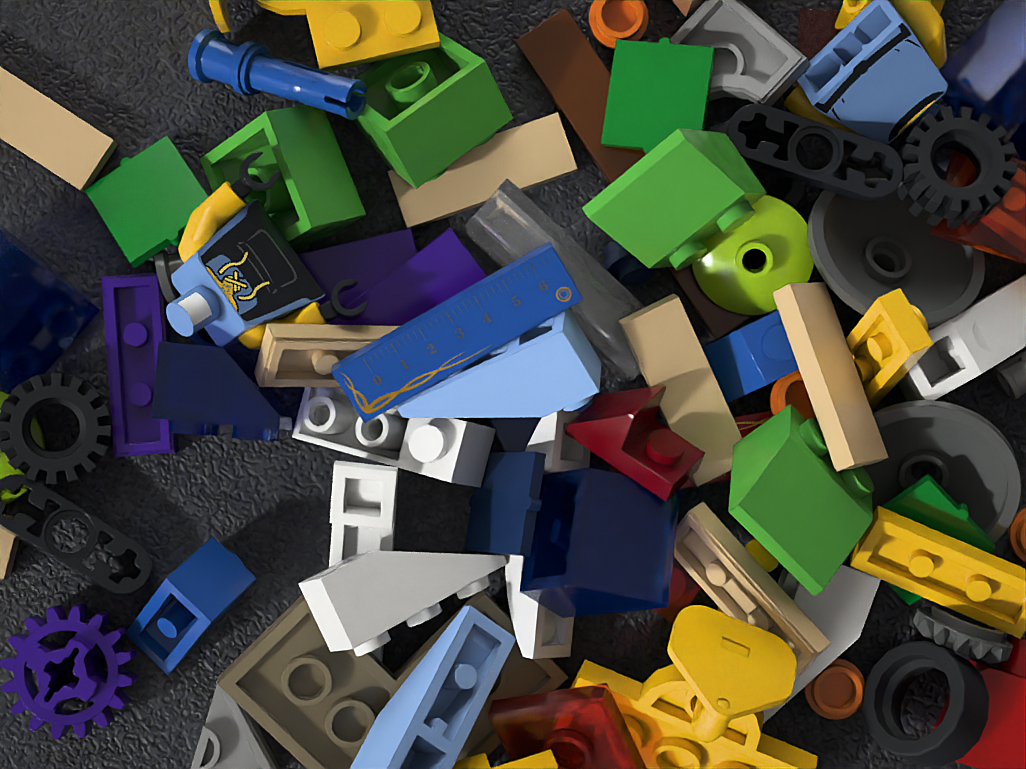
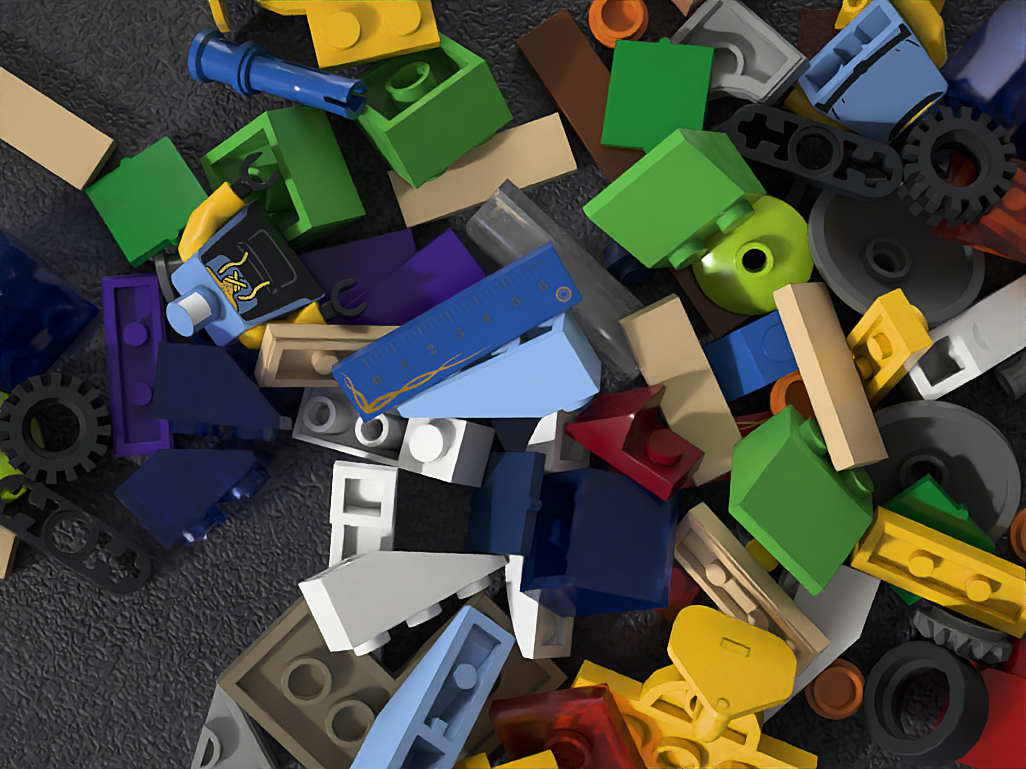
dark purple gear [0,603,139,739] -> none
blue slope [126,536,257,675] -> none
none -> clear blue slope [113,449,277,549]

